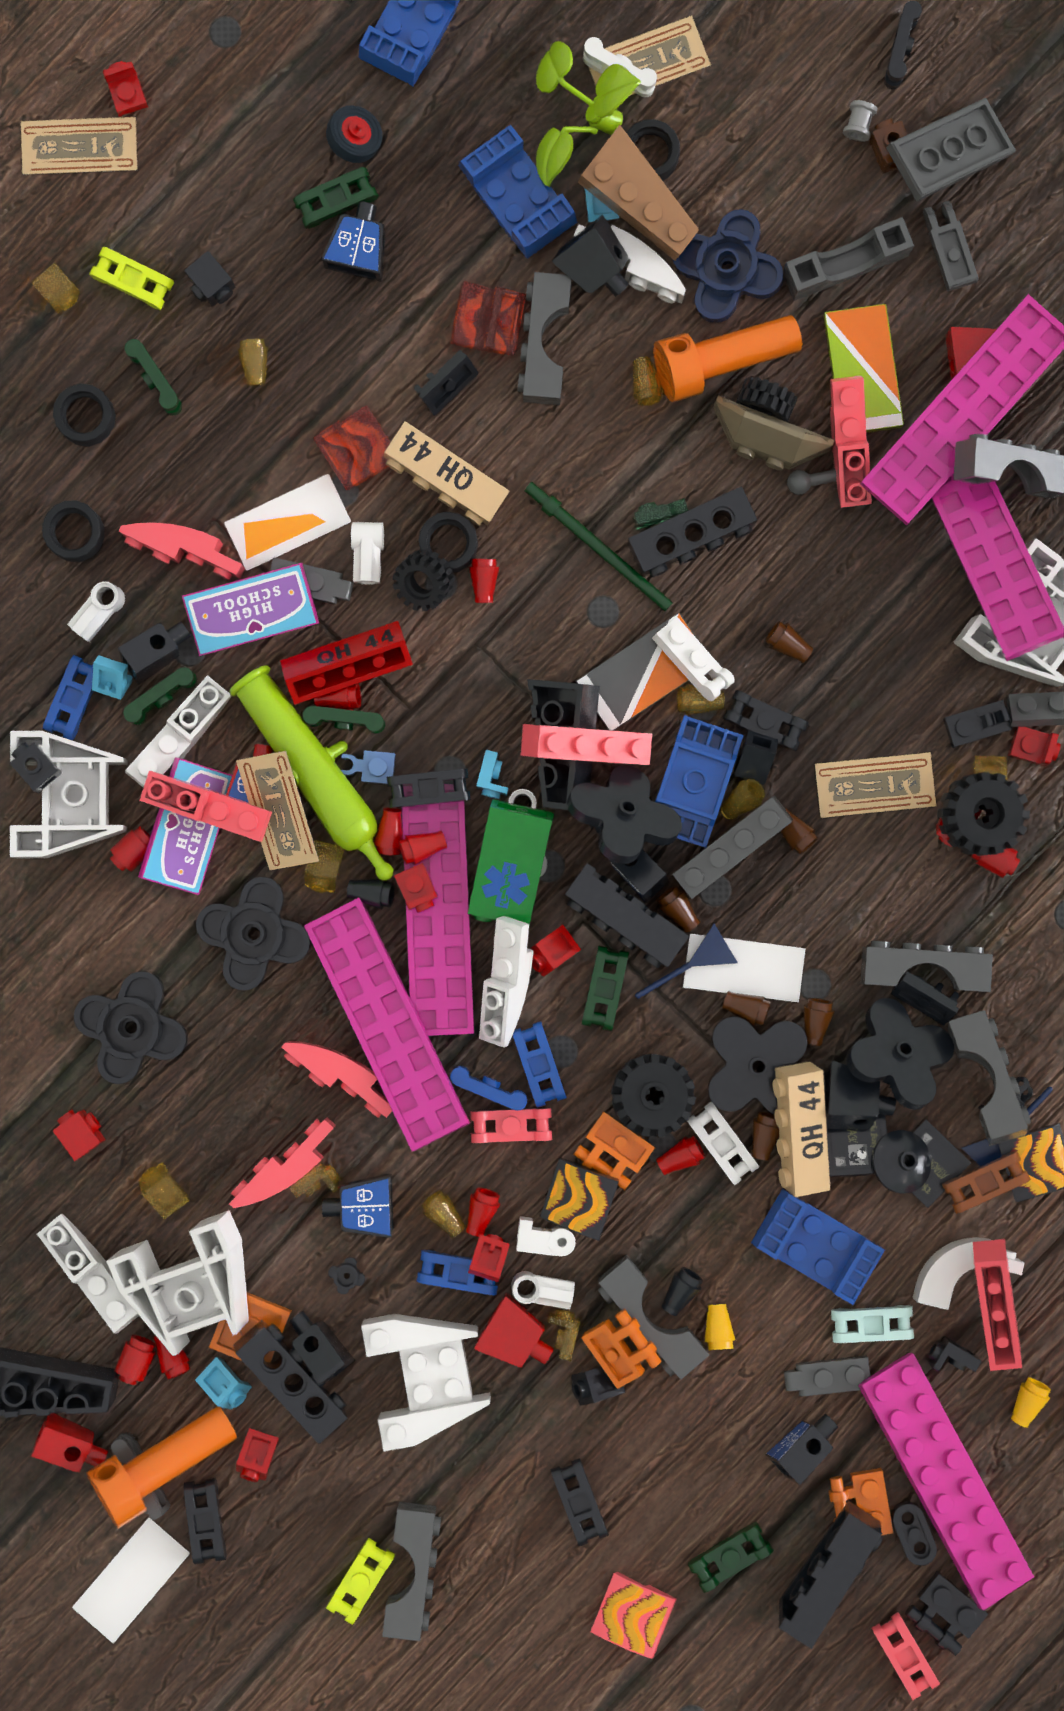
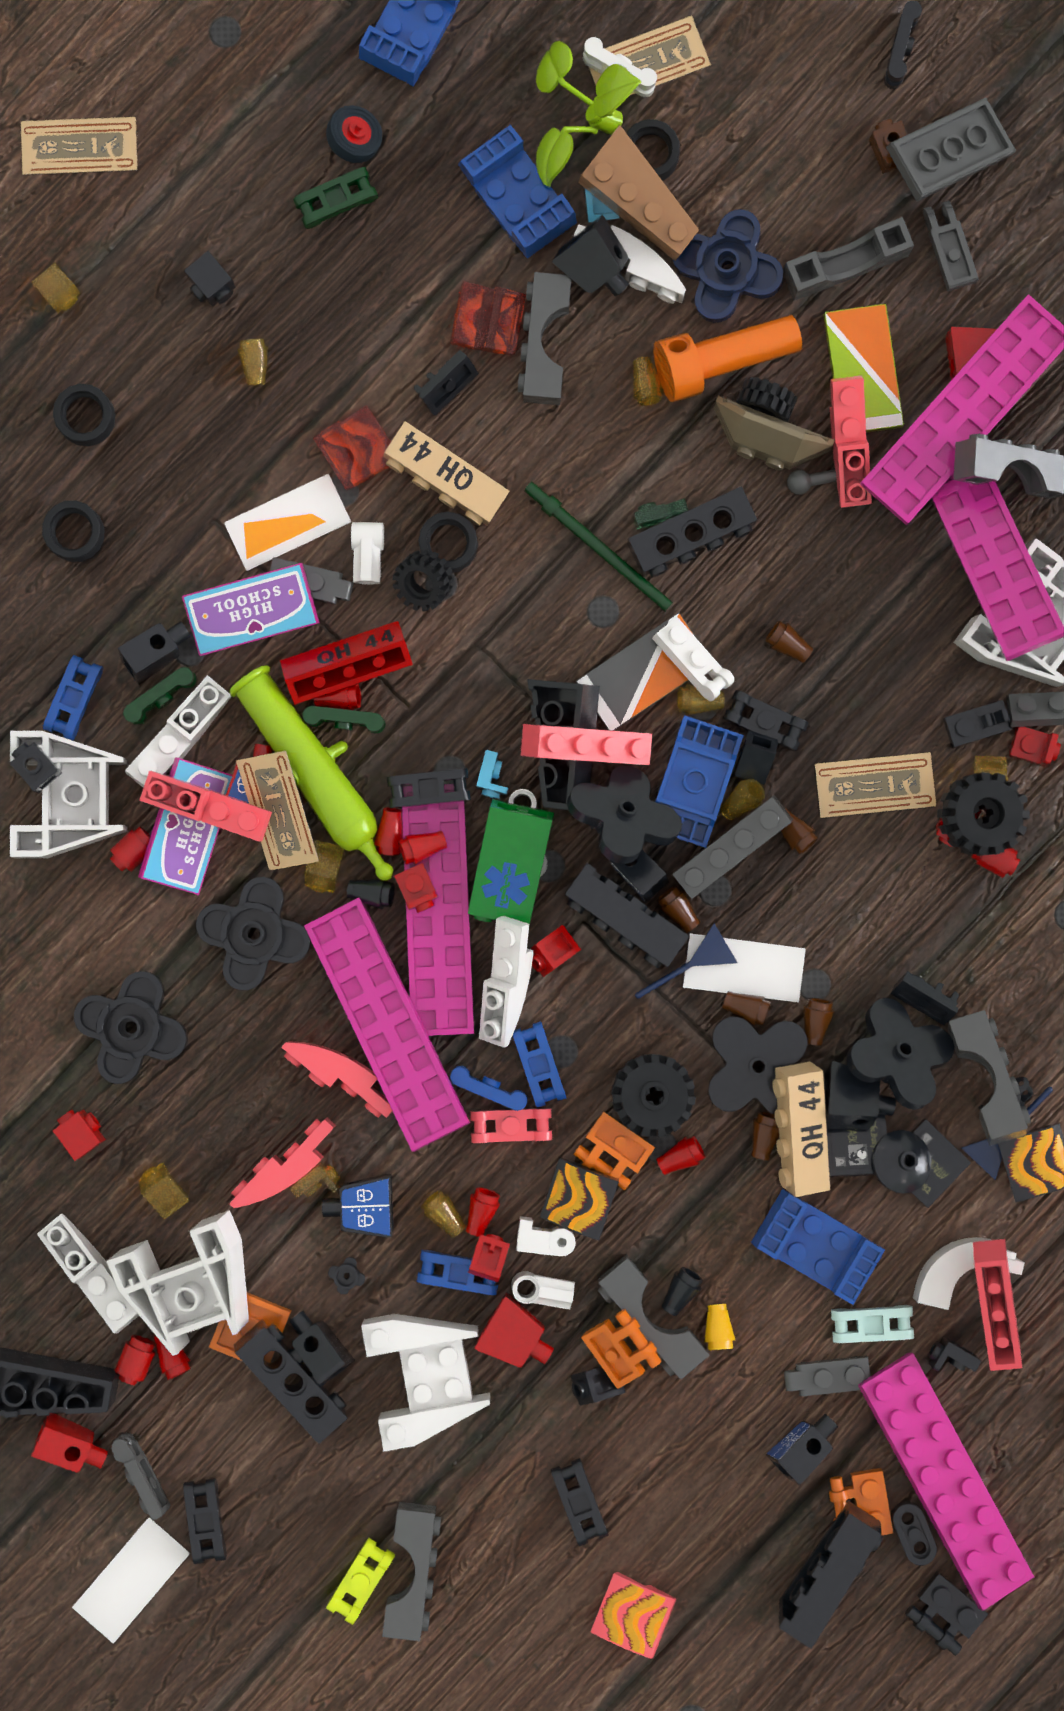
white piece [67,582,125,642] -> none
orange piece [86,1406,237,1529] -> none
neon yellow plate [89,247,175,310] -> none
medium azure bracket [92,655,133,700] -> none
red bracket [103,61,148,117] -> none
coral slope [119,523,245,580] -> none
dark green plate [125,339,182,416] -> none
medium azure bracket [195,1357,252,1410] -> none
red bracket [236,1428,279,1482] -> none
torso [322,202,385,282] -> none
medium blue plate [341,750,396,784] -> none
red cone [469,559,500,603] -> none
clear yellow bracket [548,1309,580,1361] -> none
dark green plate [581,945,629,1031] -> none
white plate [687,1102,759,1186] -> none
dark green plate [687,1522,774,1593] -> none
light grey bush [843,100,877,141] -> none
dark grey arch [860,941,993,992] -> none
coral plate [871,1612,940,1700] -> none
dark orange plate [942,1150,1031,1214] -> none
yellow cone [1011,1377,1050,1428] -> none

